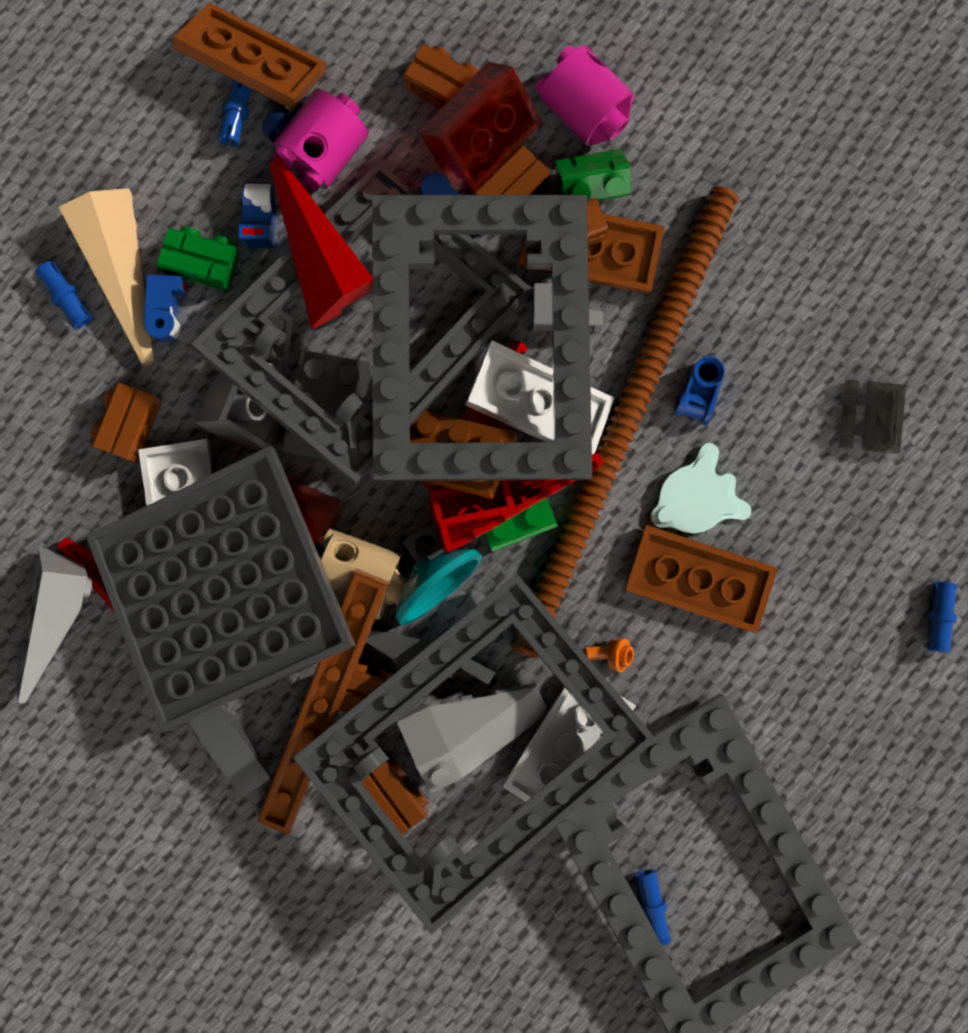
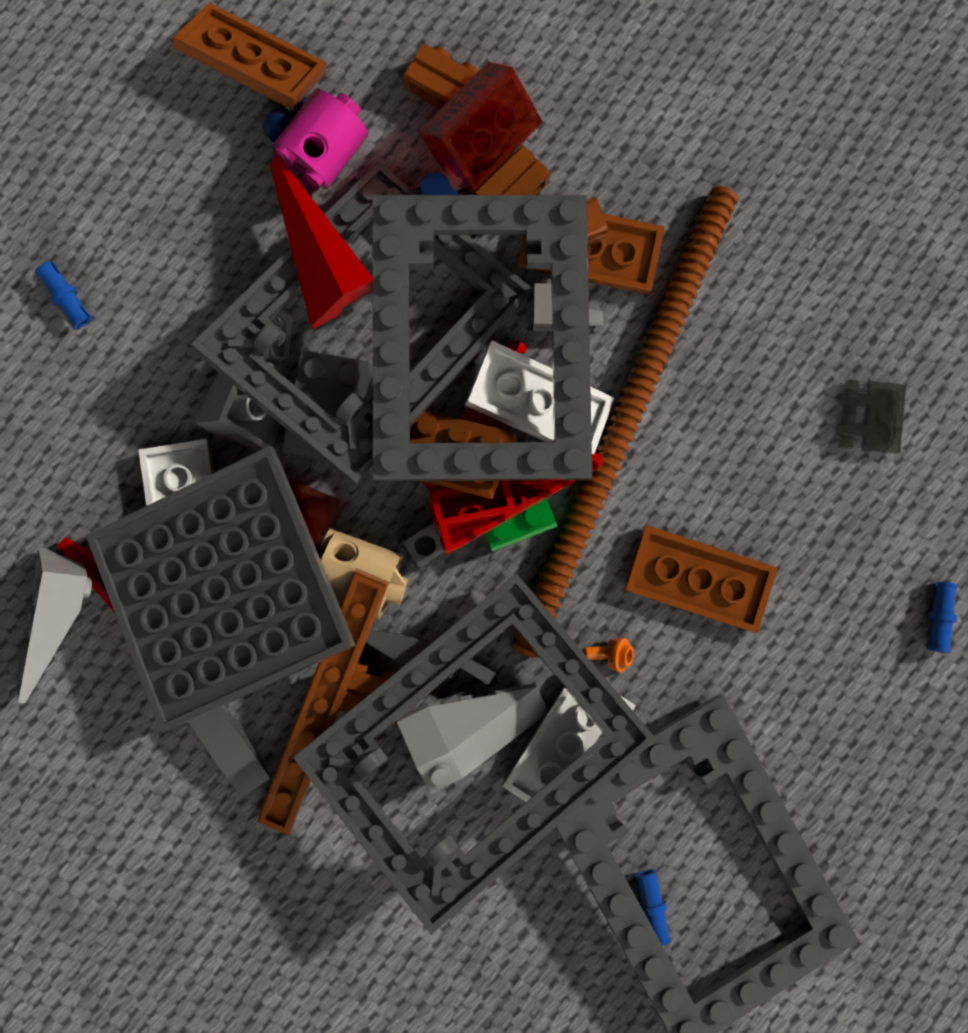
tan wedge [59,188,155,366] -> none
dark orange brick [91,382,162,464] -> none
blue leg [144,275,189,343] -> none
green brick [157,226,240,292] -> none
blue pin [217,79,252,147] -> none
blue leg [238,182,276,248] -> none
dark orange brick [362,755,429,834] -> none
teal dish [395,549,483,626] -> none
dark pink cylinder [535,45,635,146] -> none
green brick [555,148,631,201] -> none
light aqua tile [650,443,751,534] -> none
blue piece [674,356,725,426] -> none

